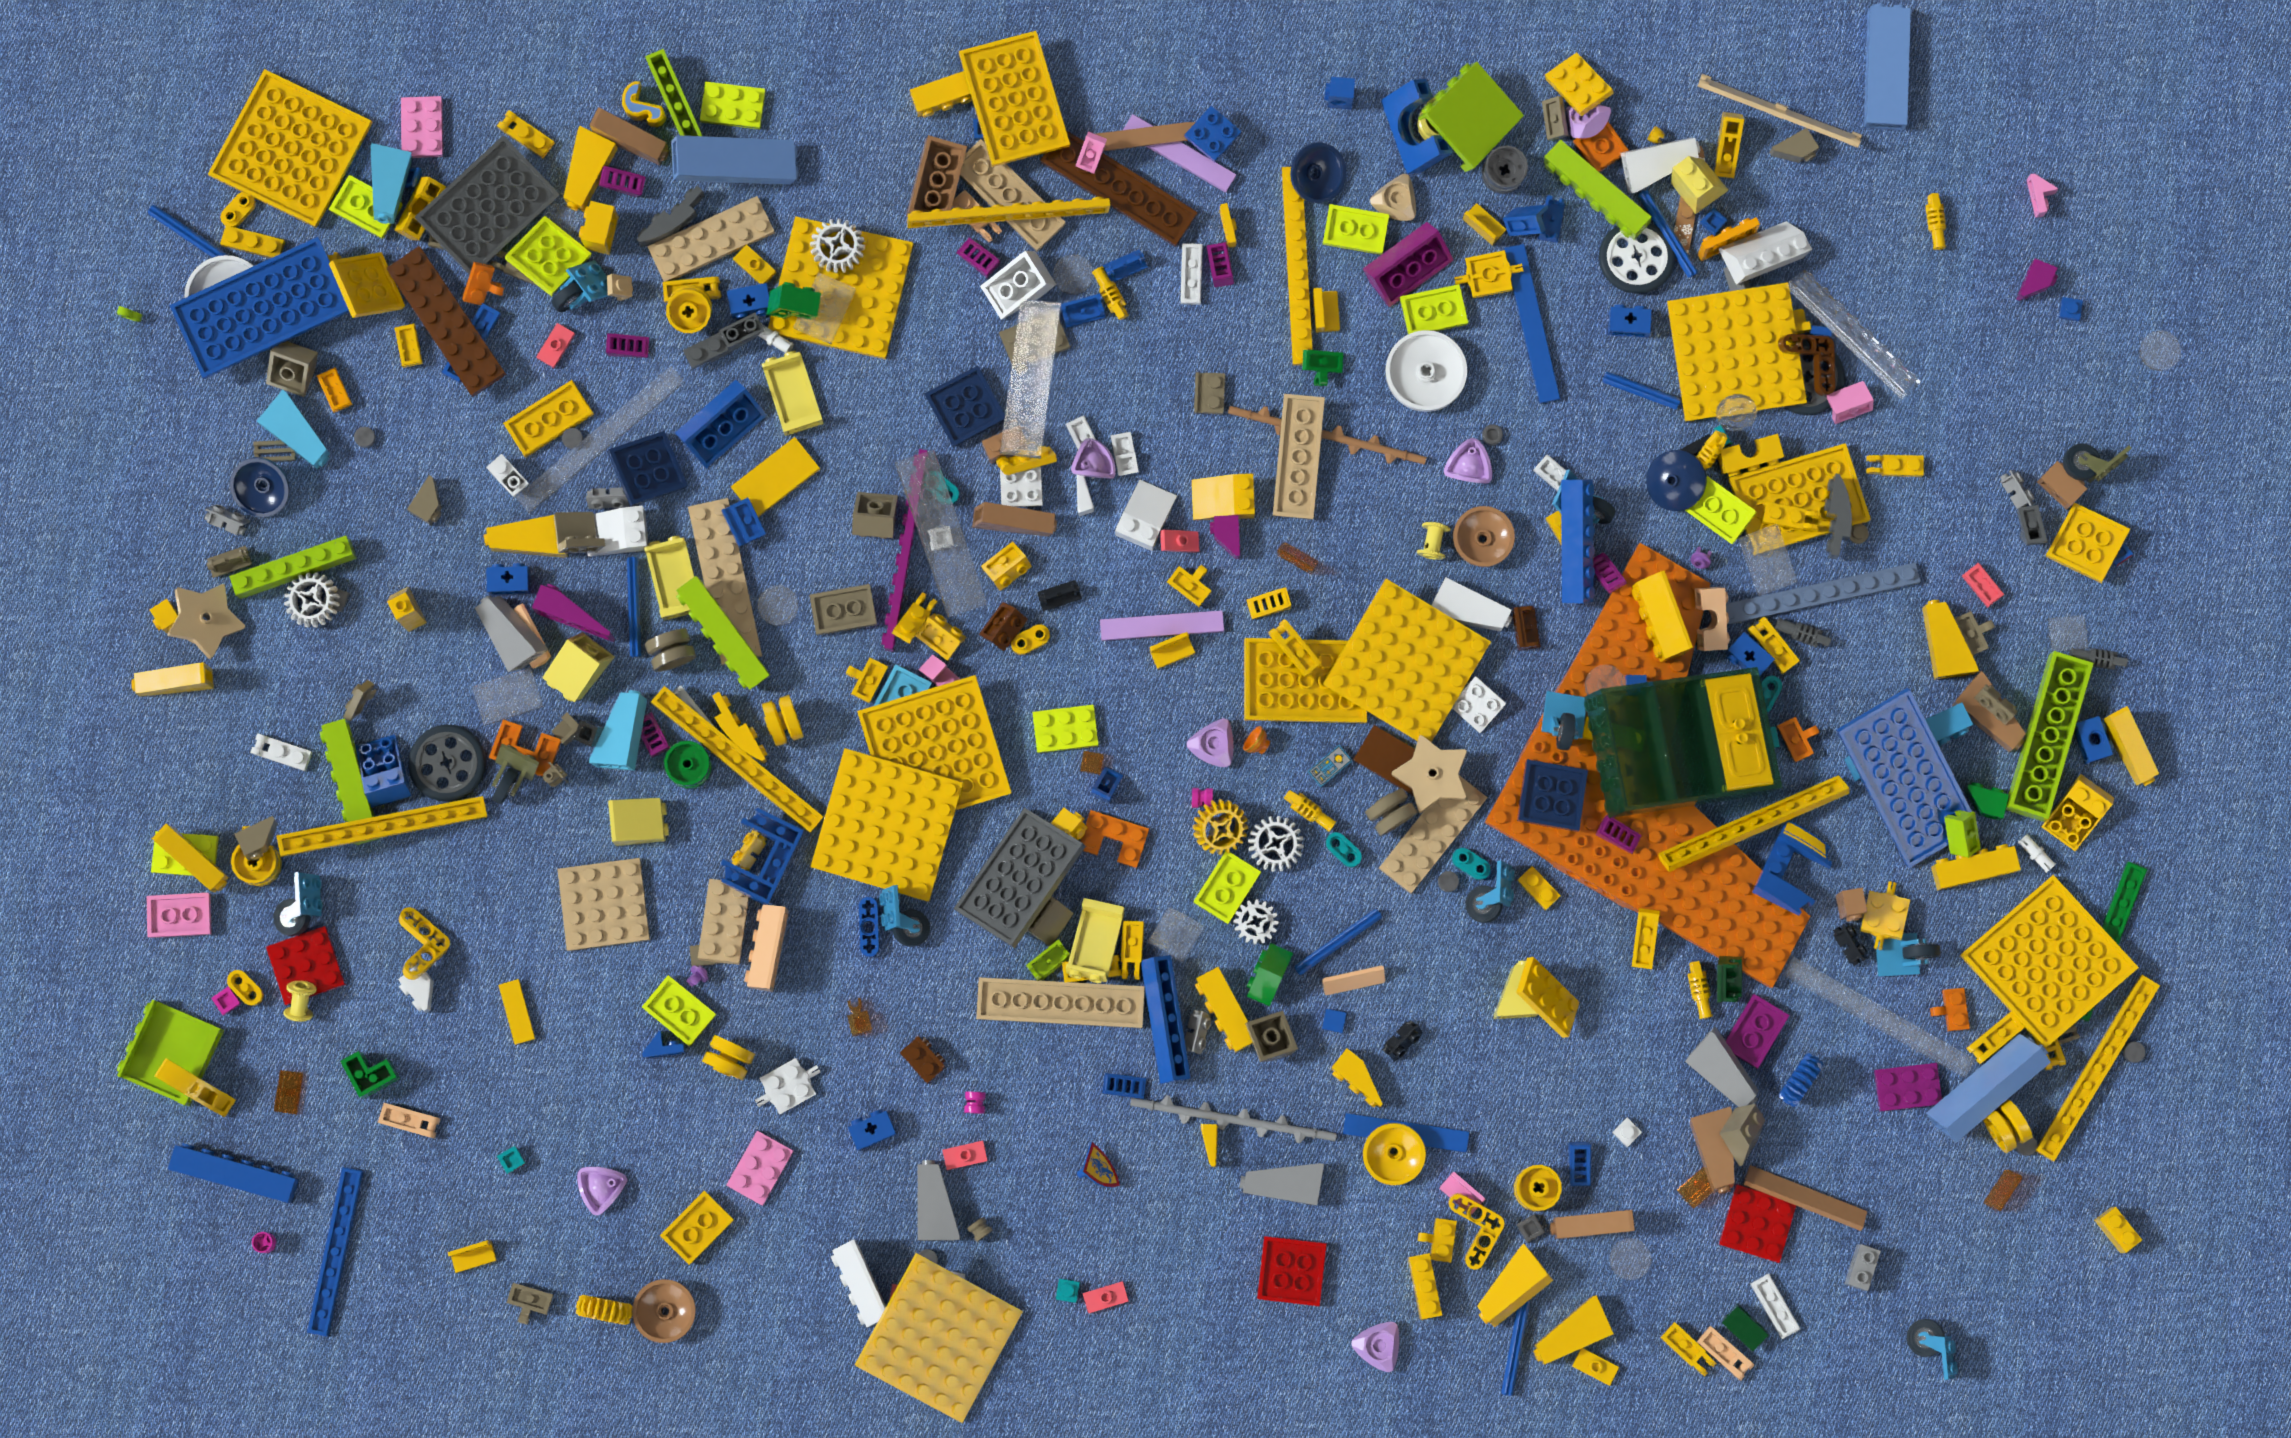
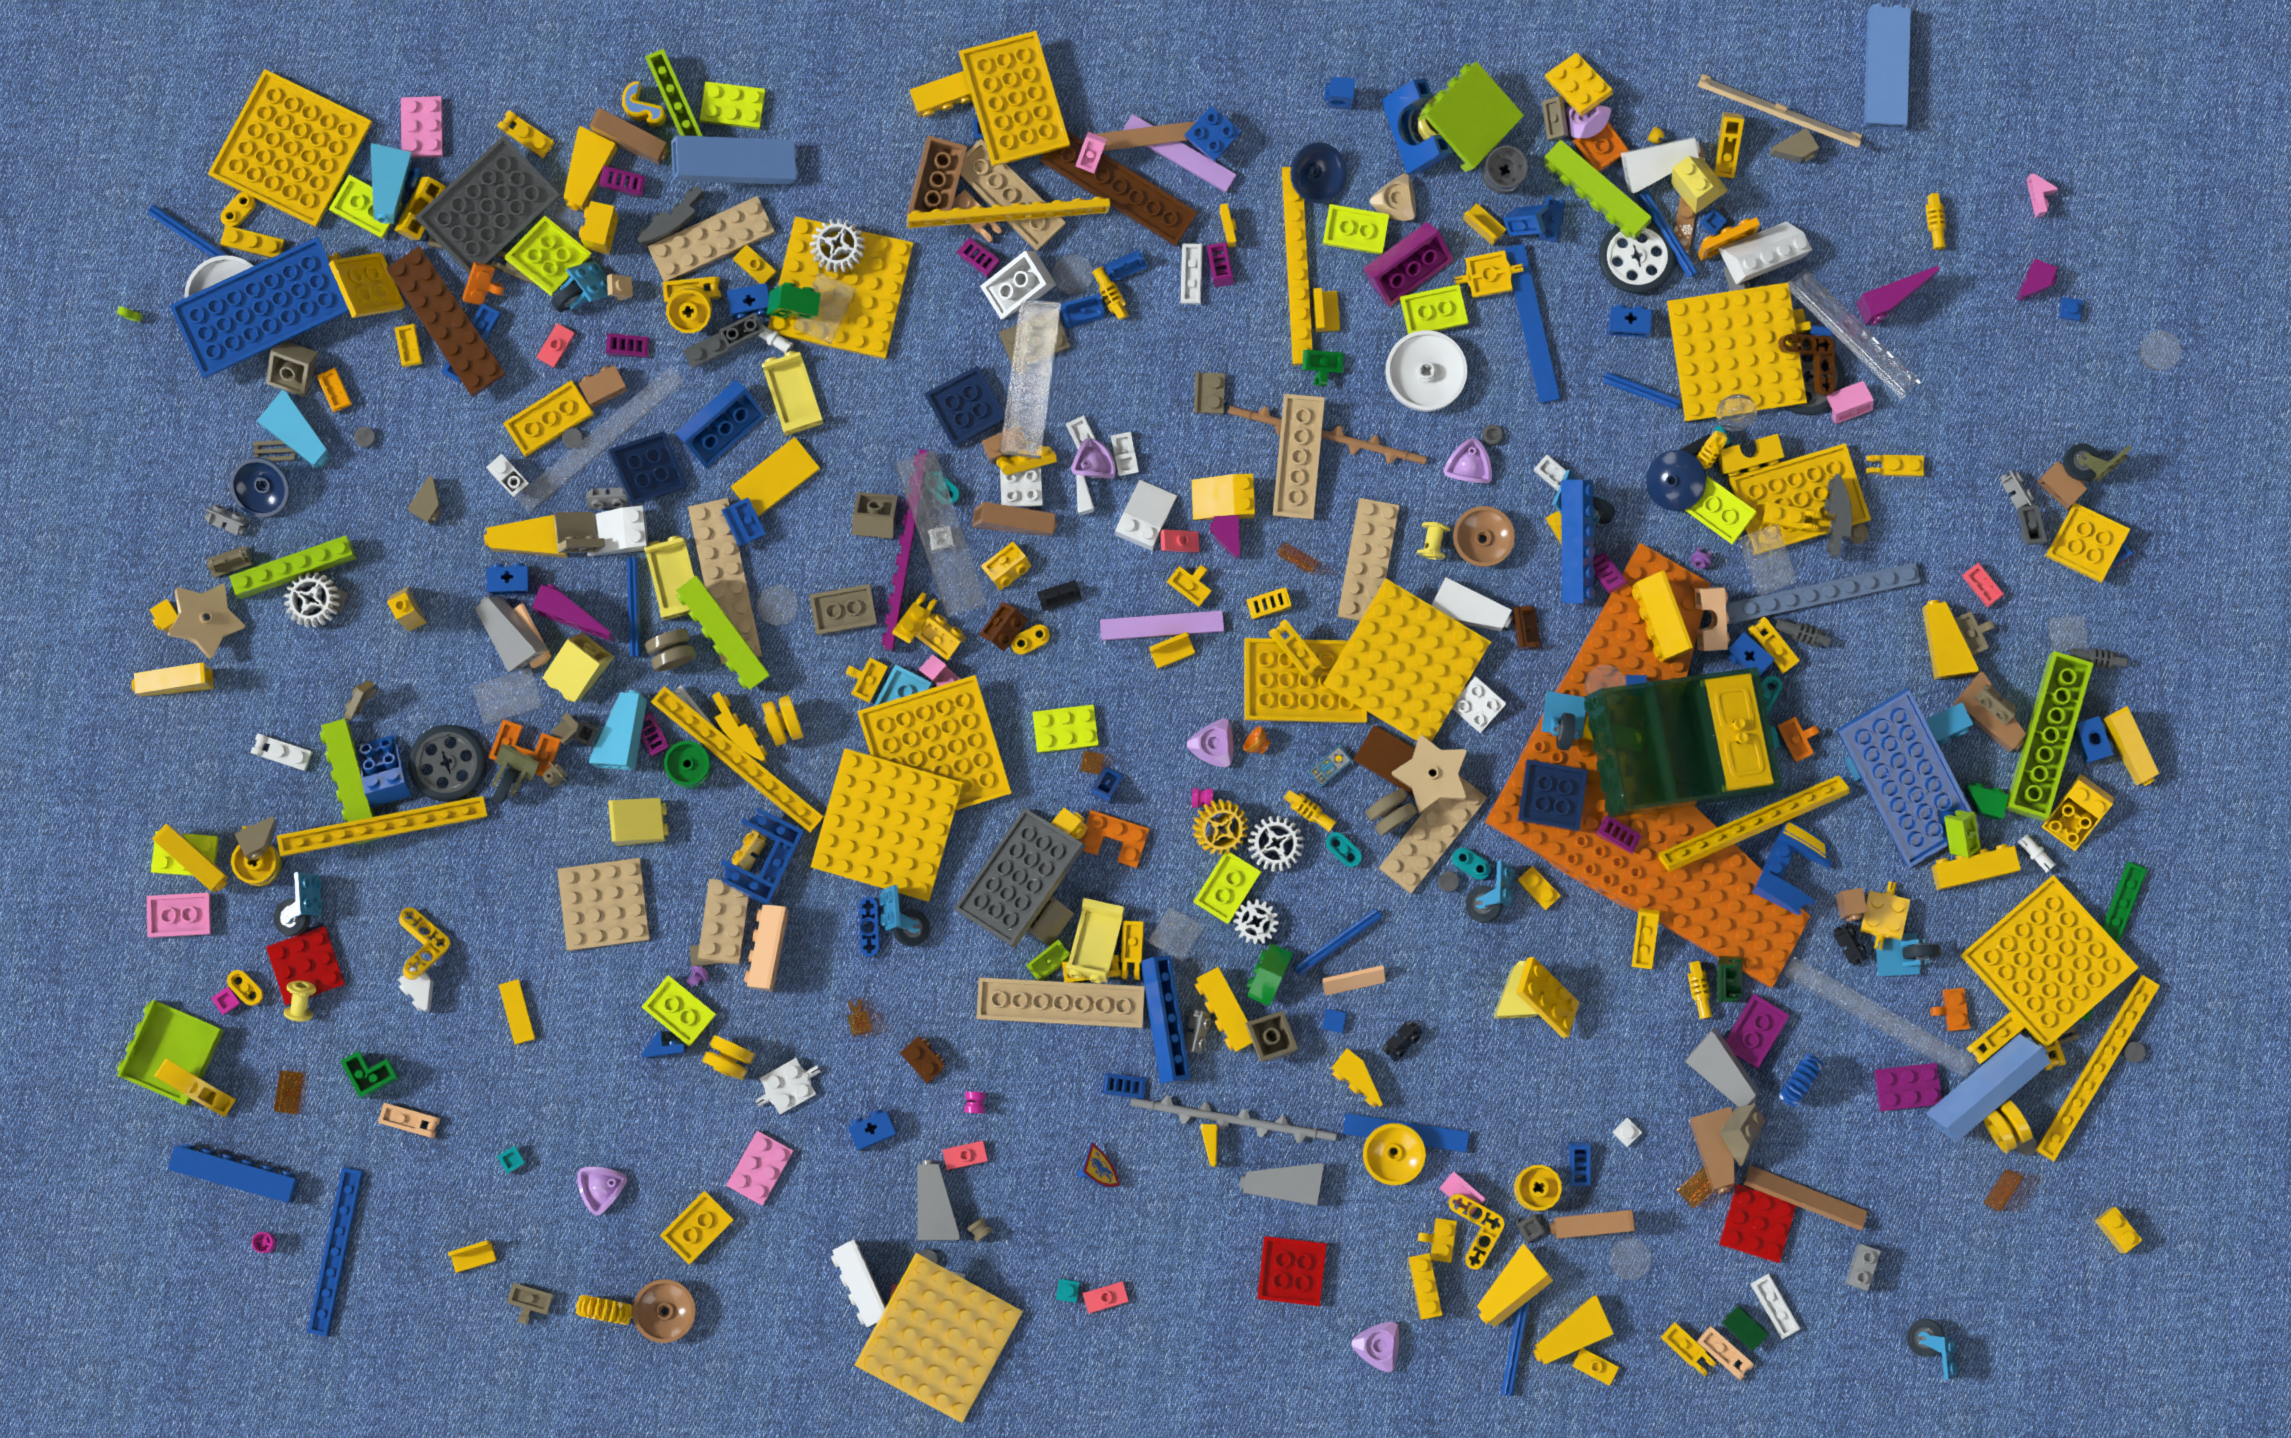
none -> medium nougat brick [578,365,628,409]
none -> tan plate [1337,498,1399,622]
none -> magenta slope [1856,266,1939,326]

